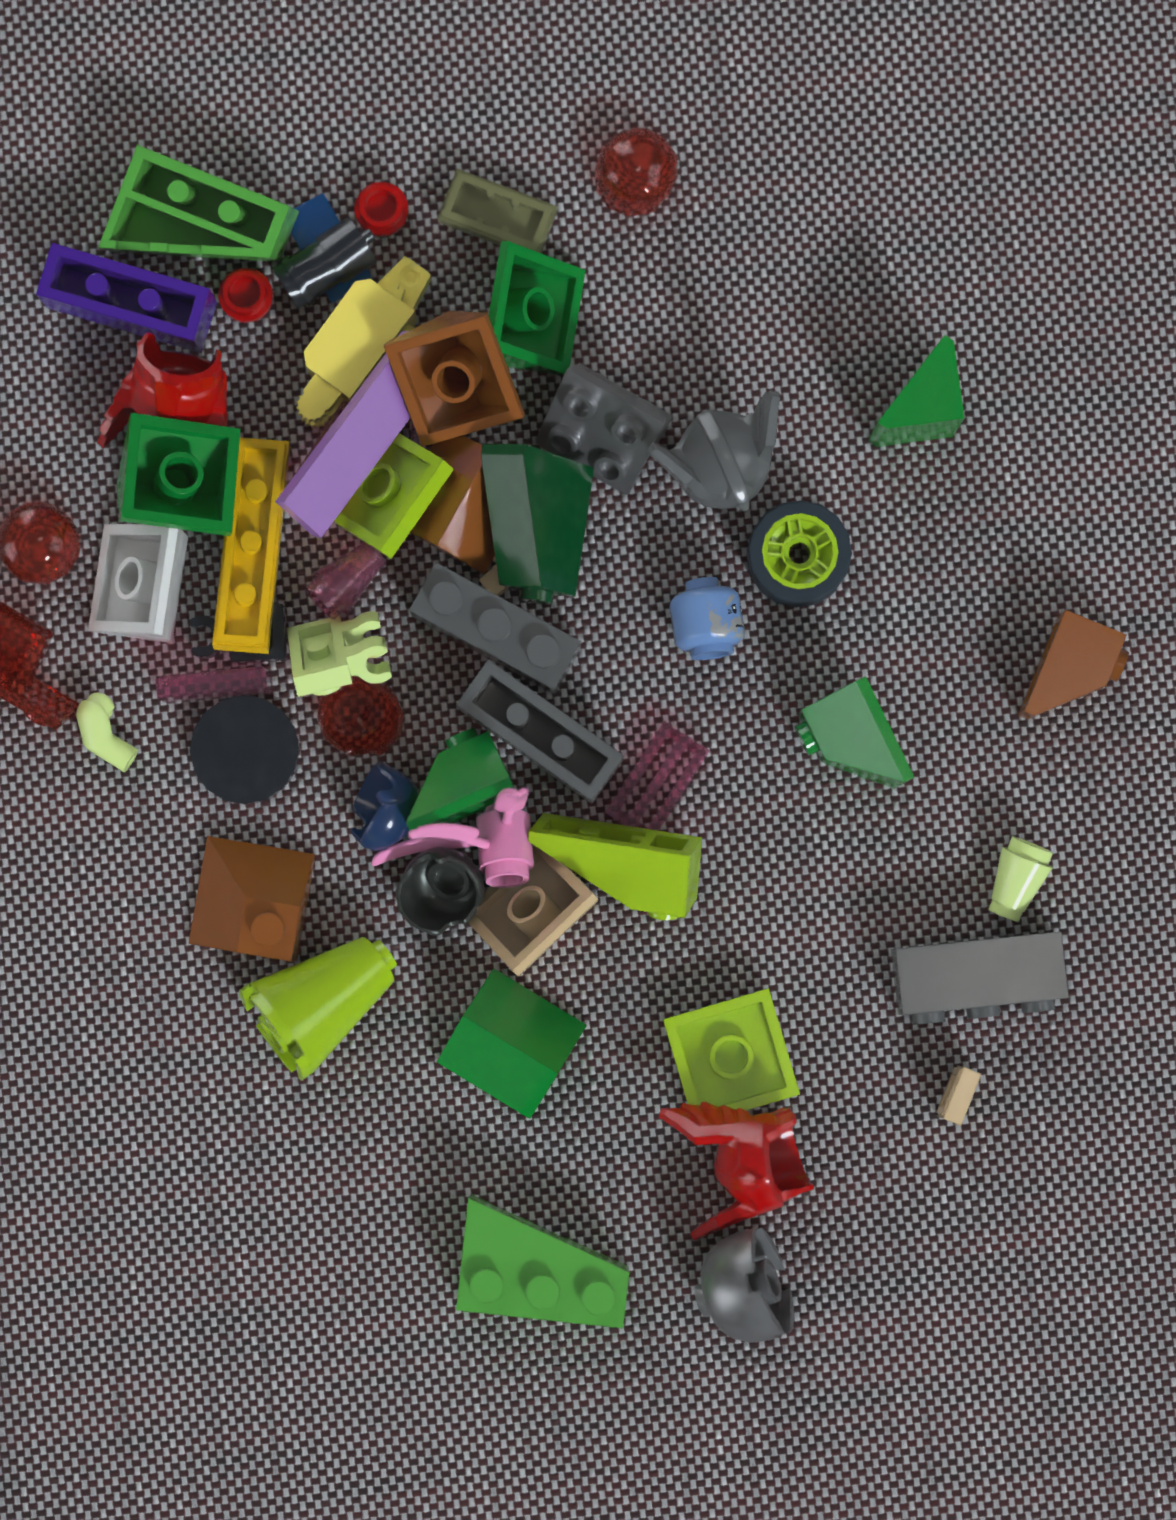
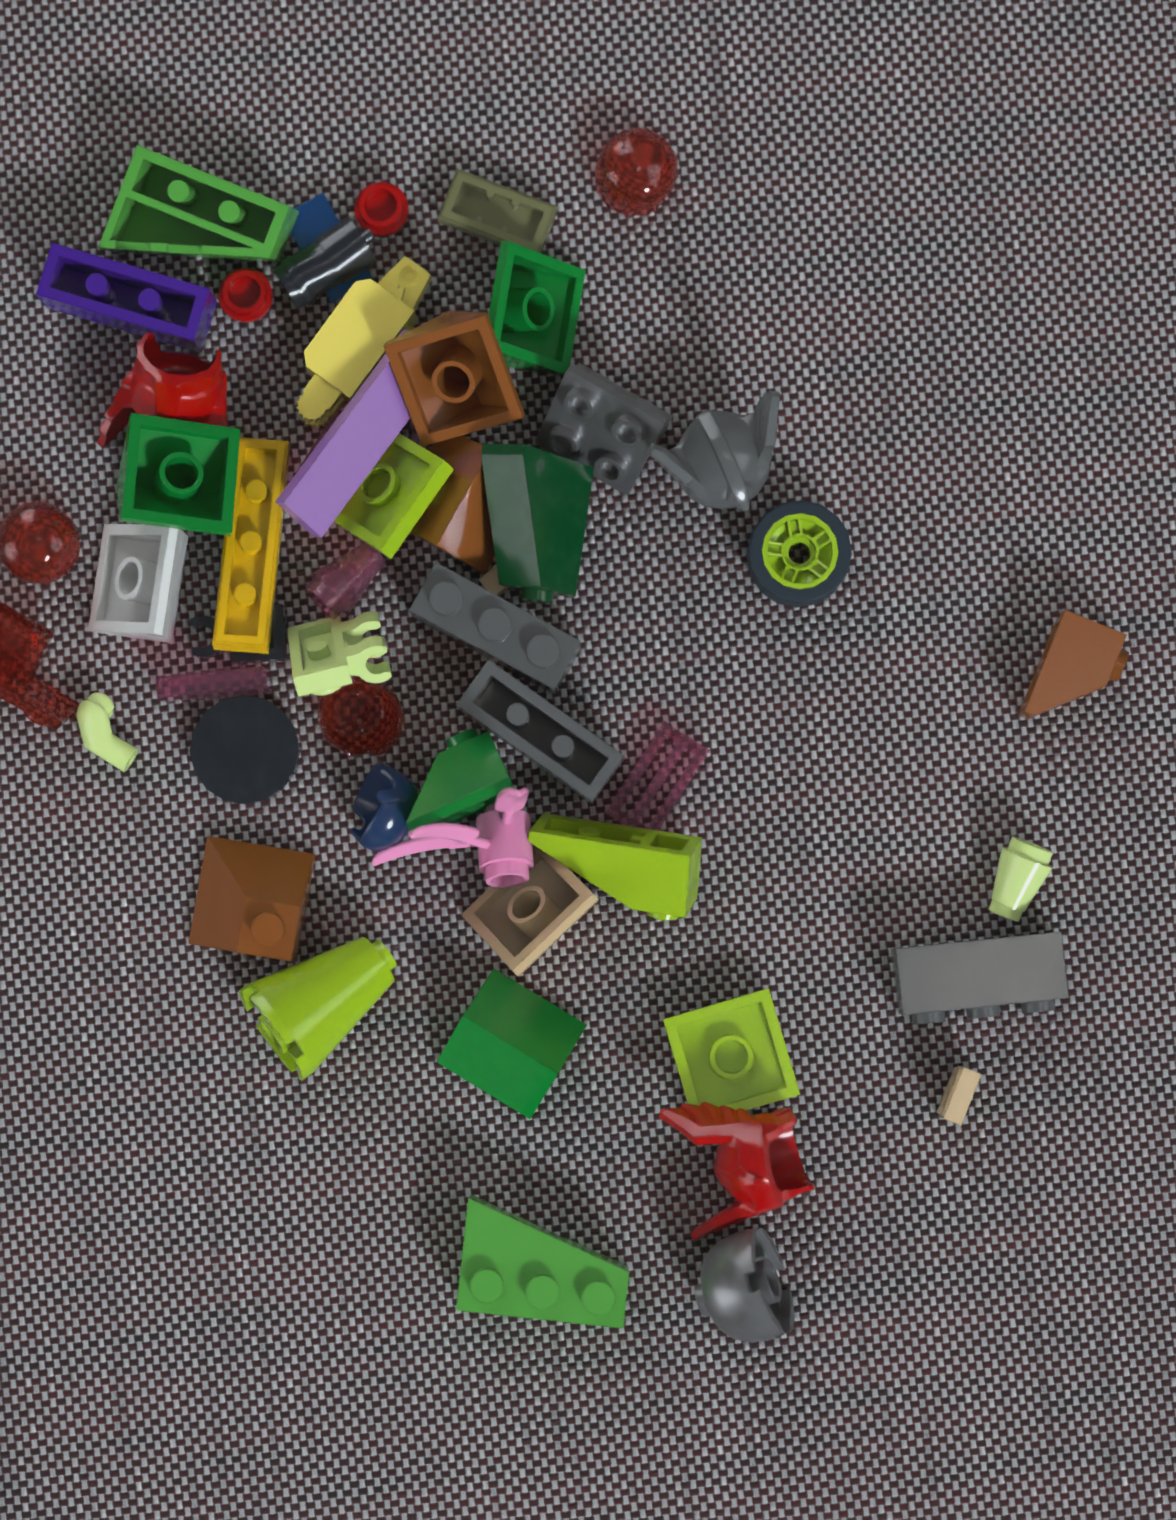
pearl dark grey hair [395,847,485,935] -> none
medium blue head [670,577,745,660] -> none
green slope [795,676,914,788] -> none
green slope [868,335,965,447] -> none

